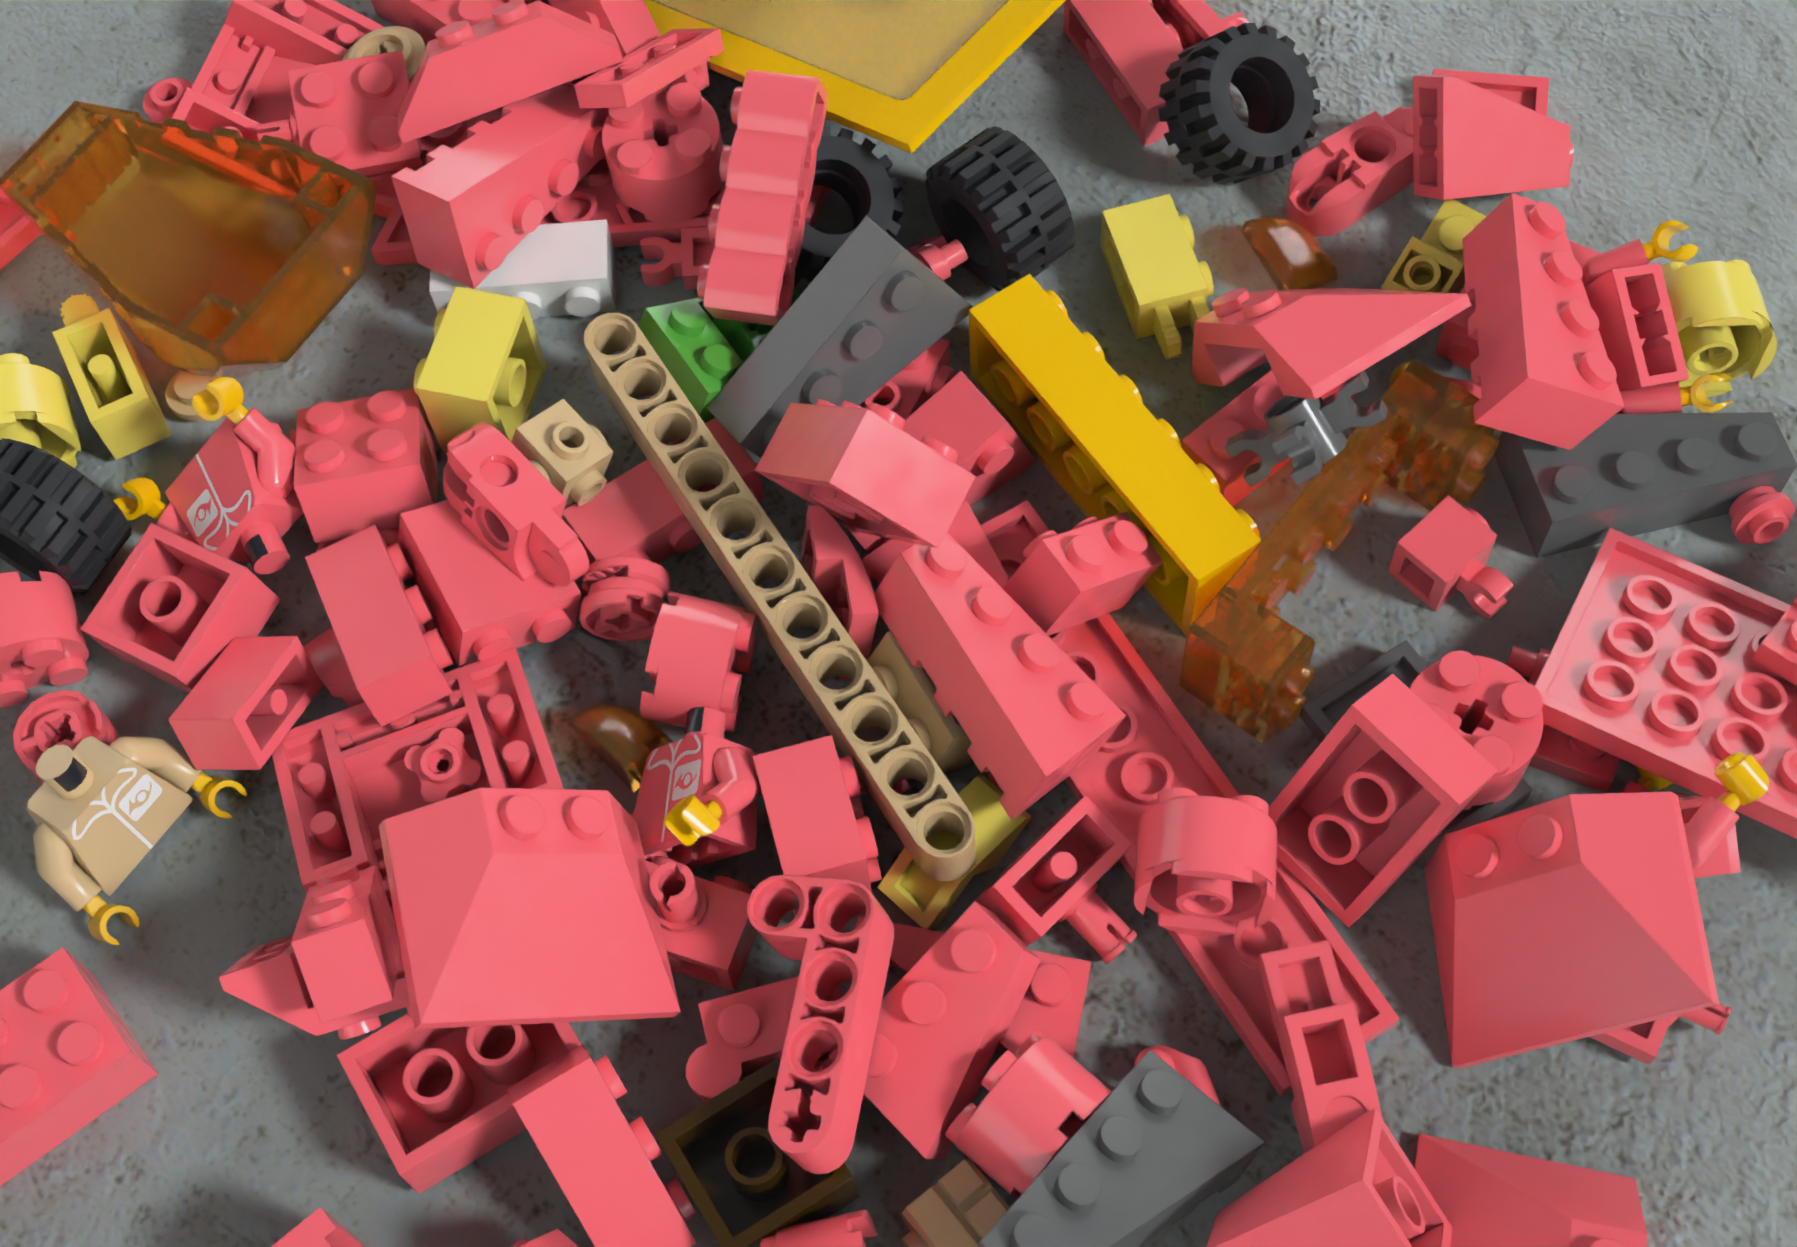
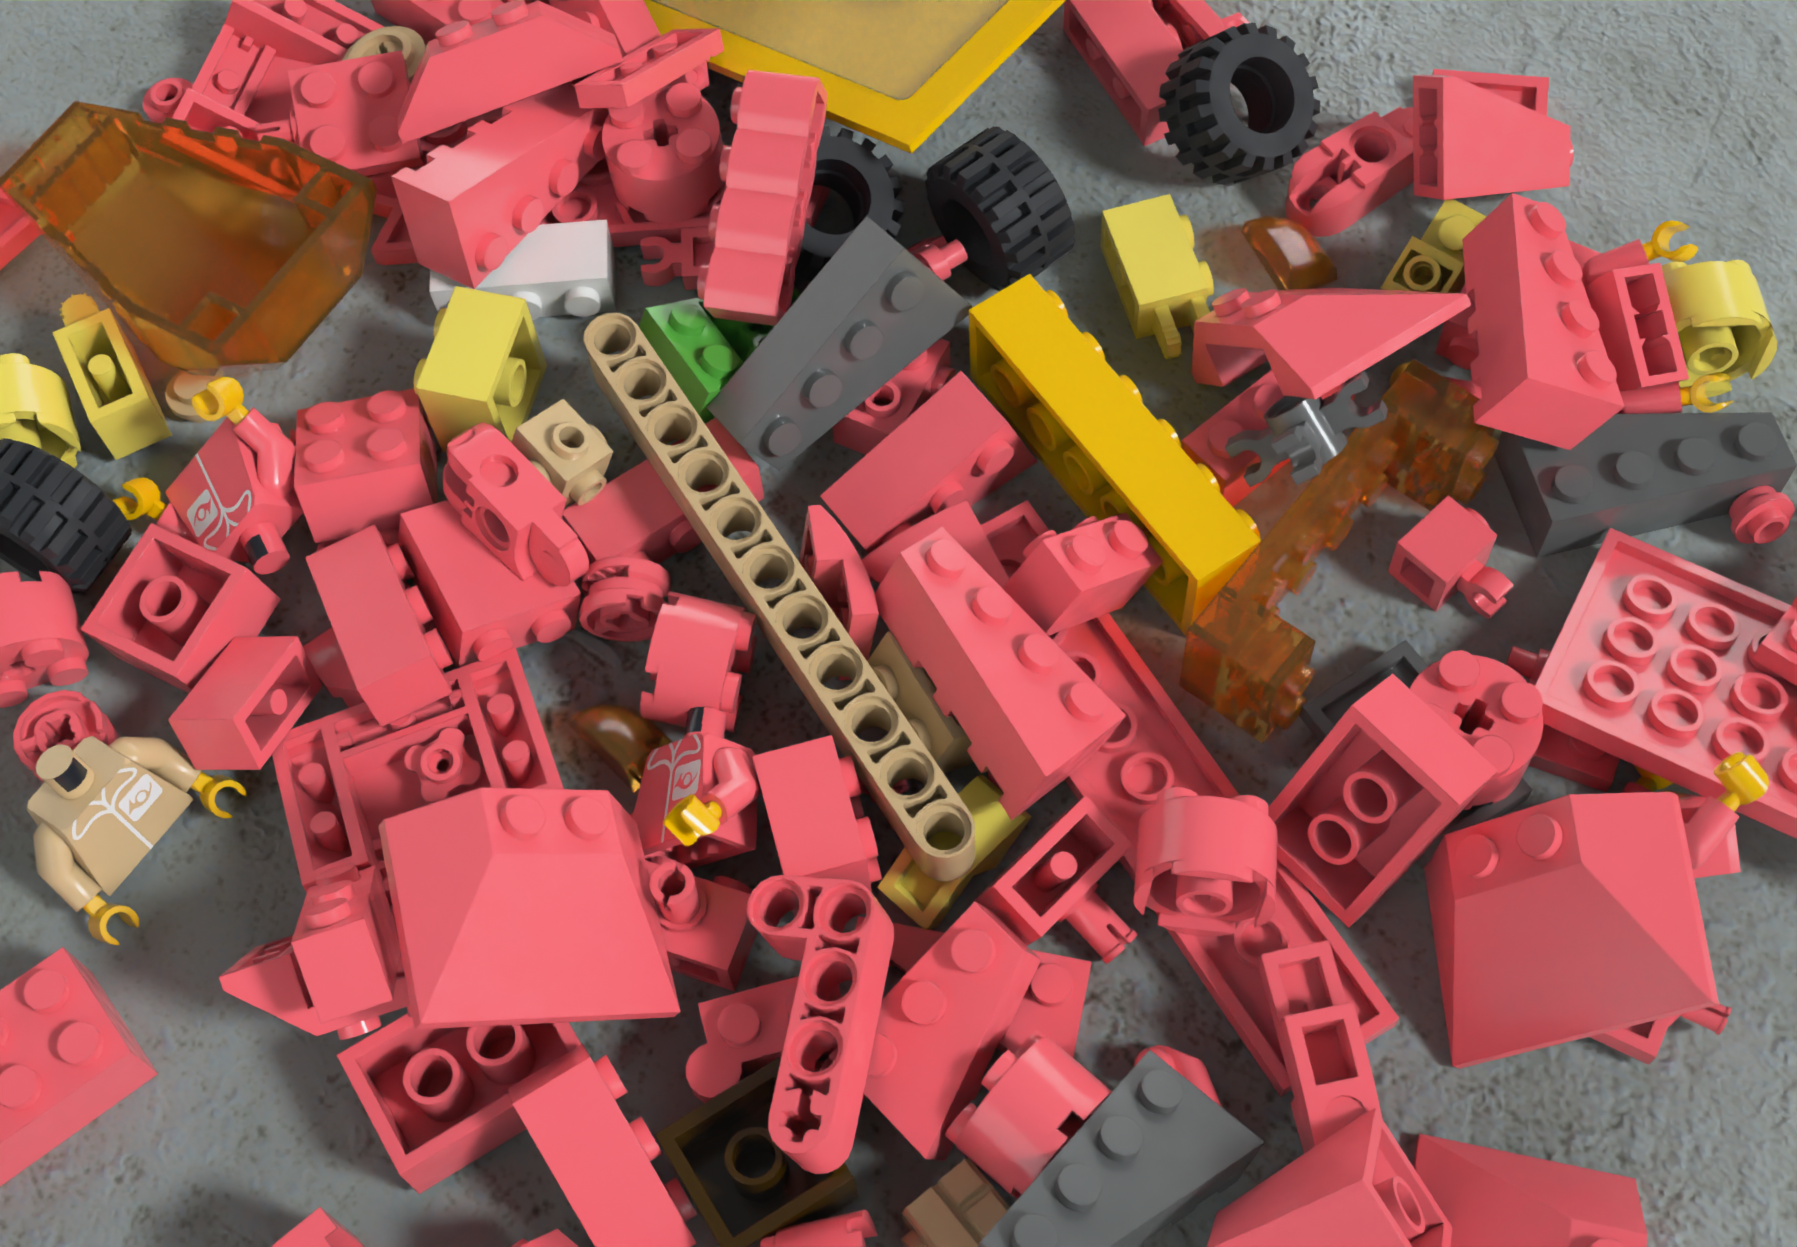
coral brick [755,399,976,548] -> none

